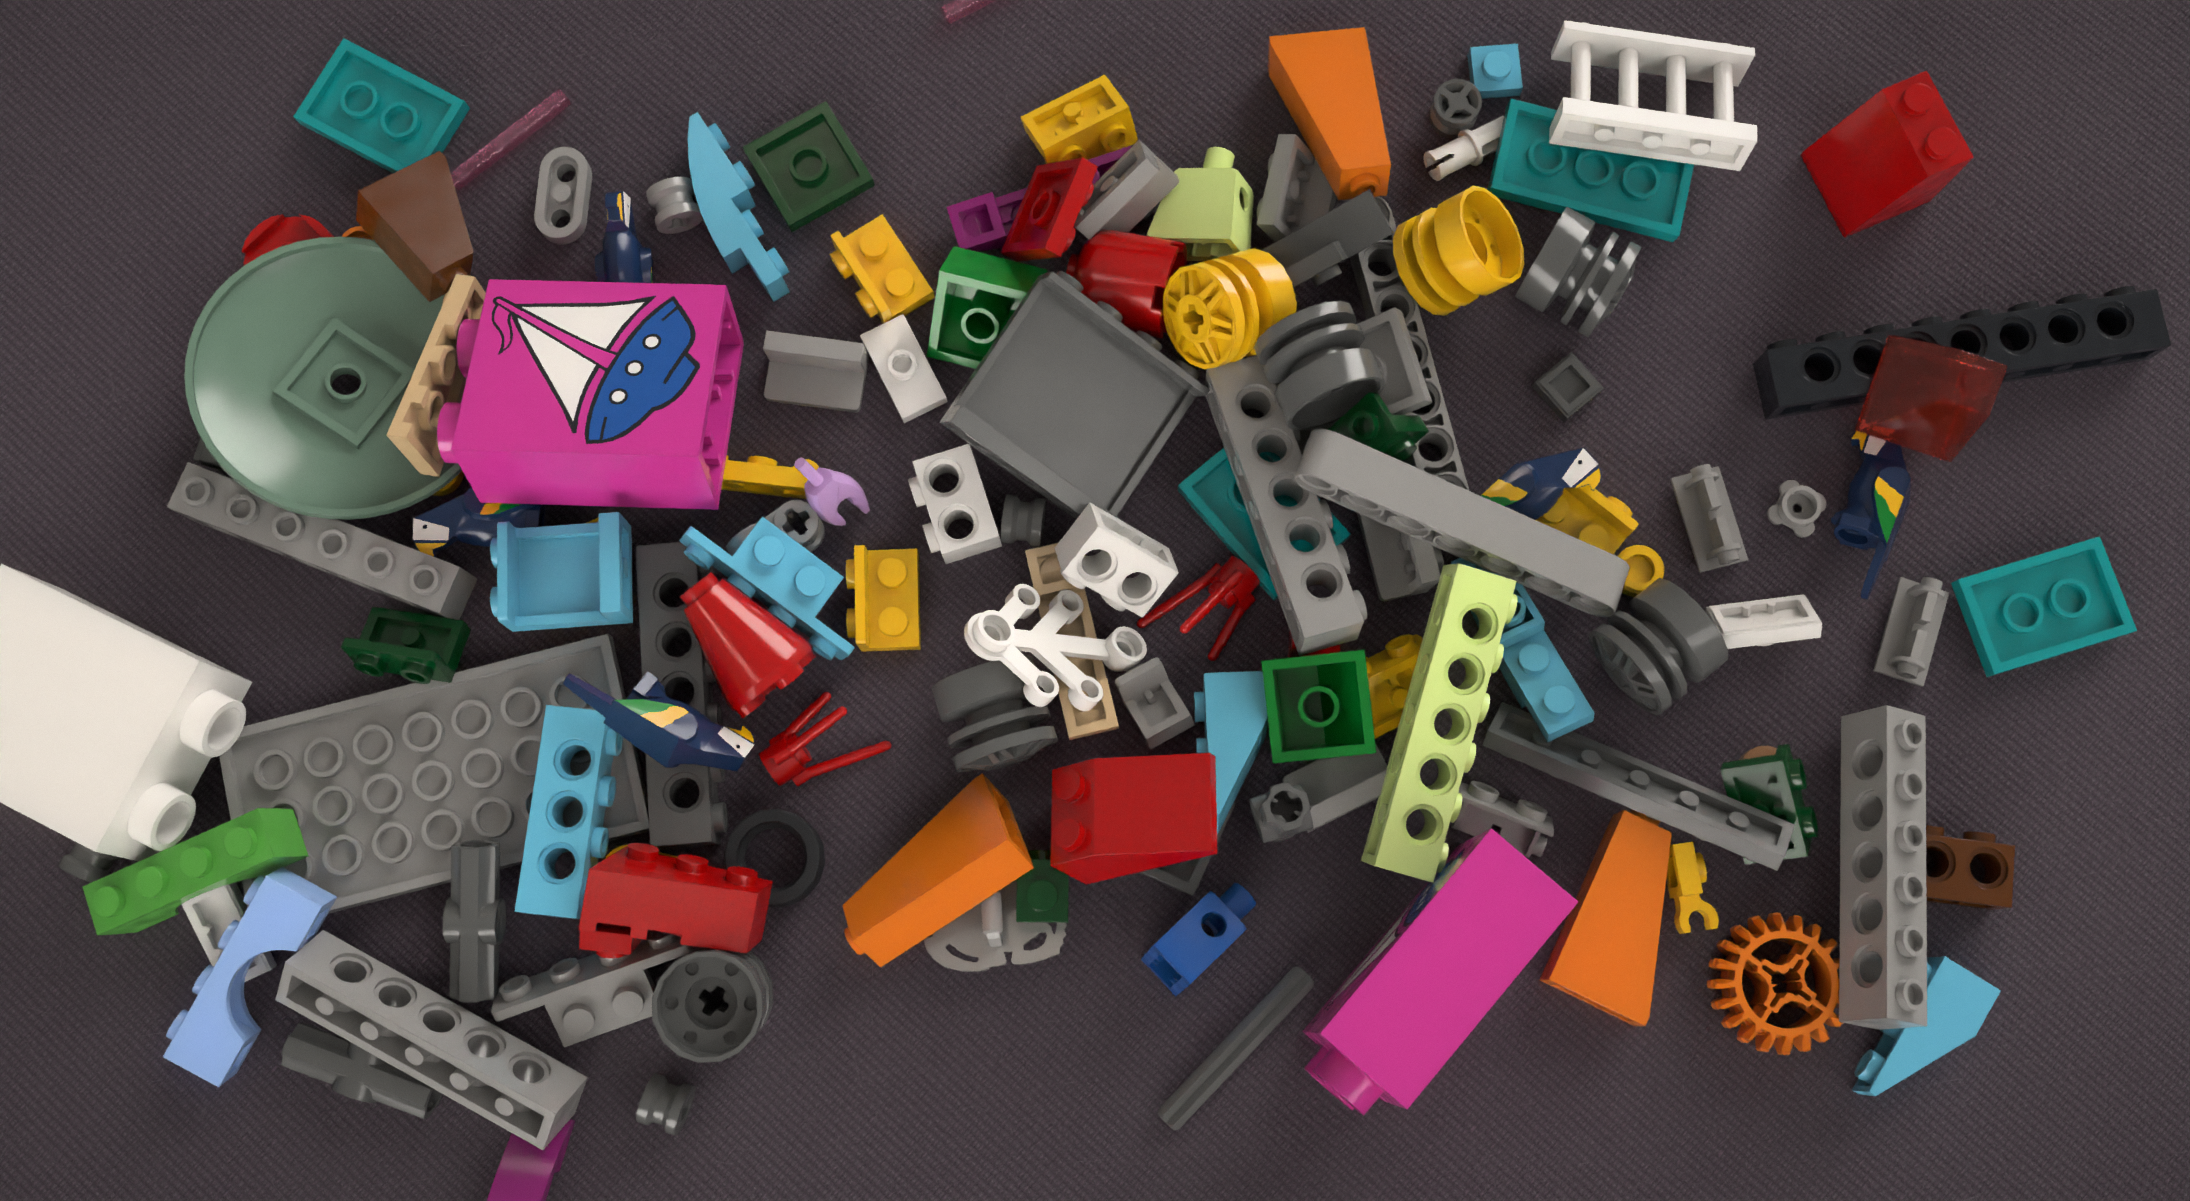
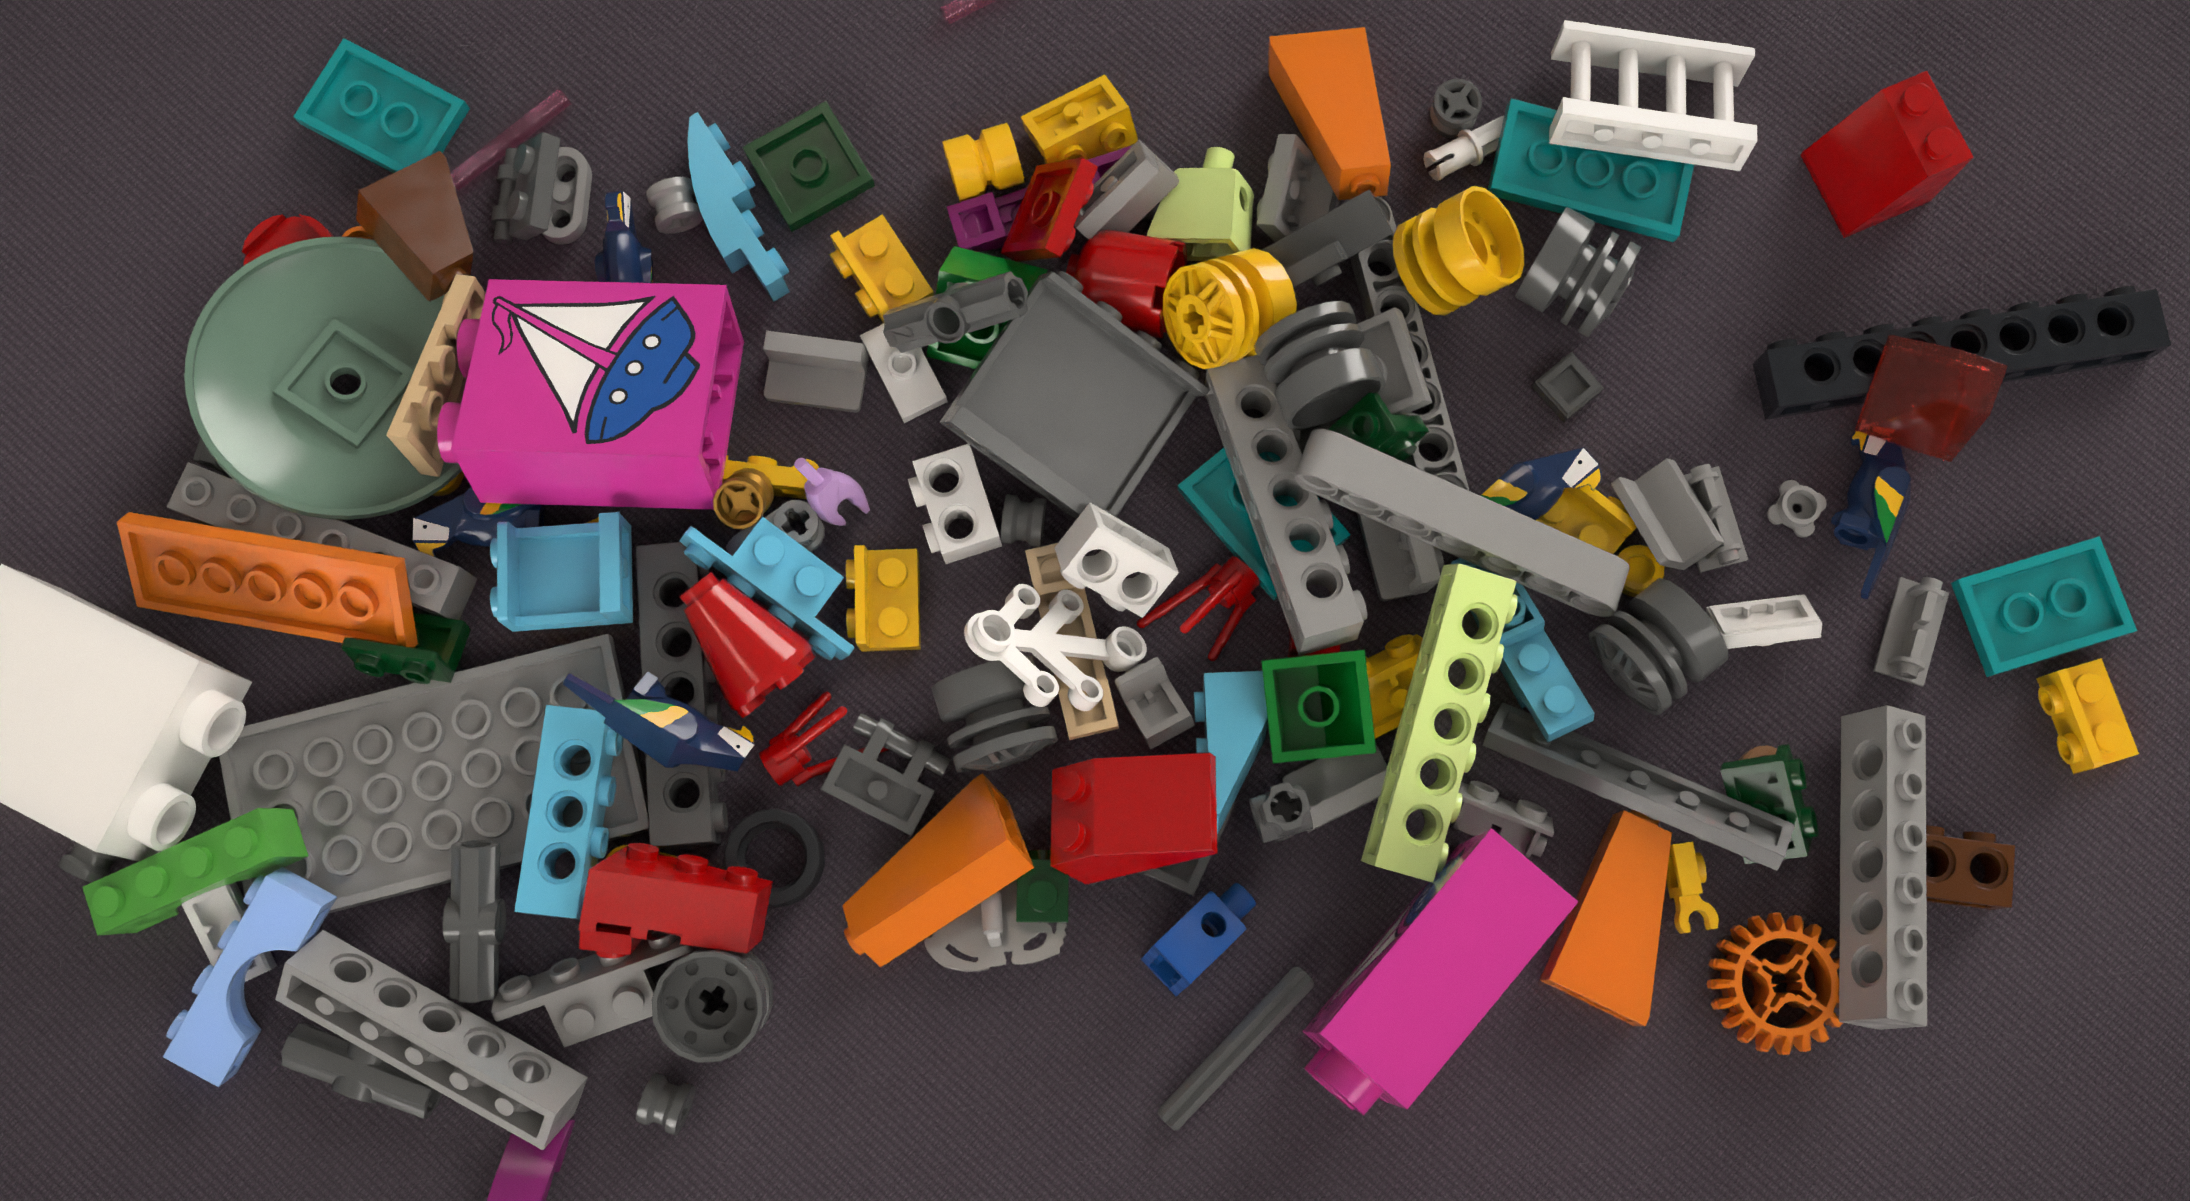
medium azure plate [1467,44,1523,99] -> none
medium azure slope [1852,956,2001,1096] -> none
none -> orange plate [117,512,418,648]
none -> dark grey plate [491,132,560,245]
none -> pearl gold wheel [713,468,774,529]
none -> dark grey plate [821,713,951,836]
none -> dark grey piece [883,271,1028,353]
none -> yellow wheel [942,123,1025,202]
none -> light grey panel [1611,458,1725,570]
none -> yellow bracket [2036,658,2139,774]

